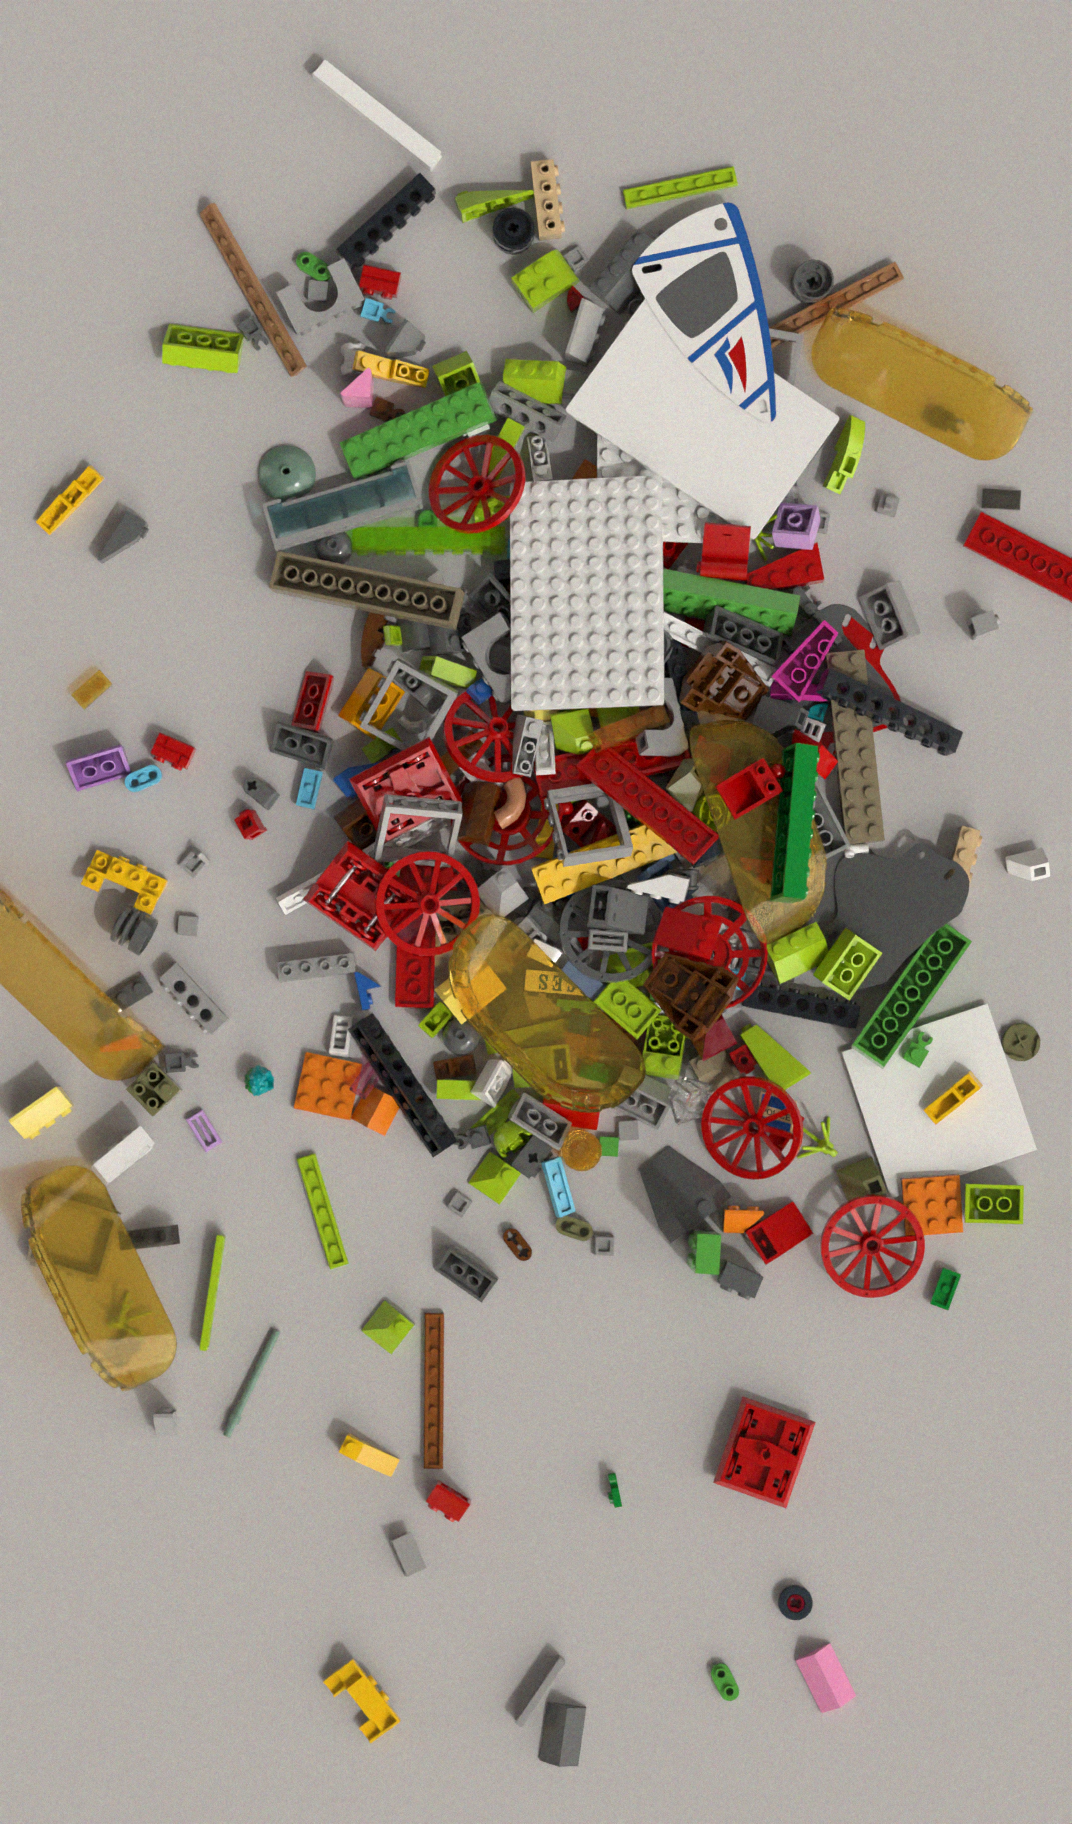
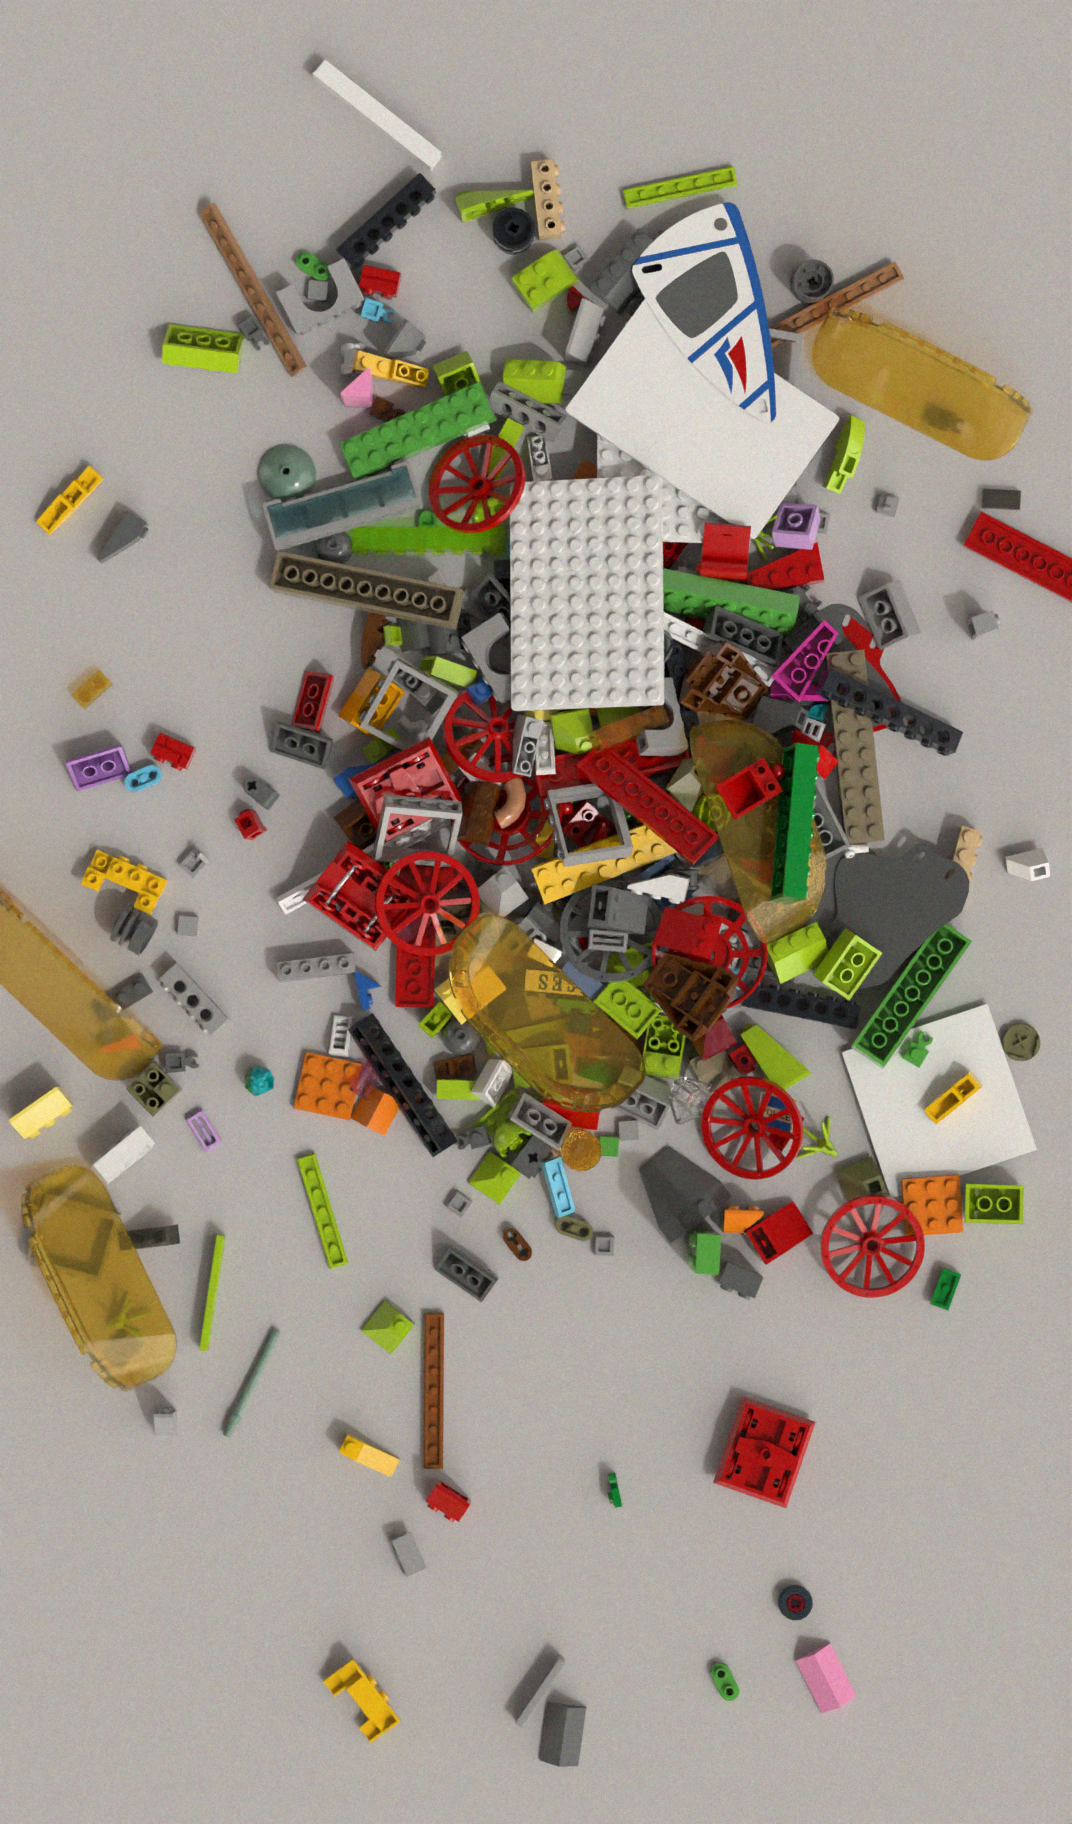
medium azure plate [296,768,323,810] -> none

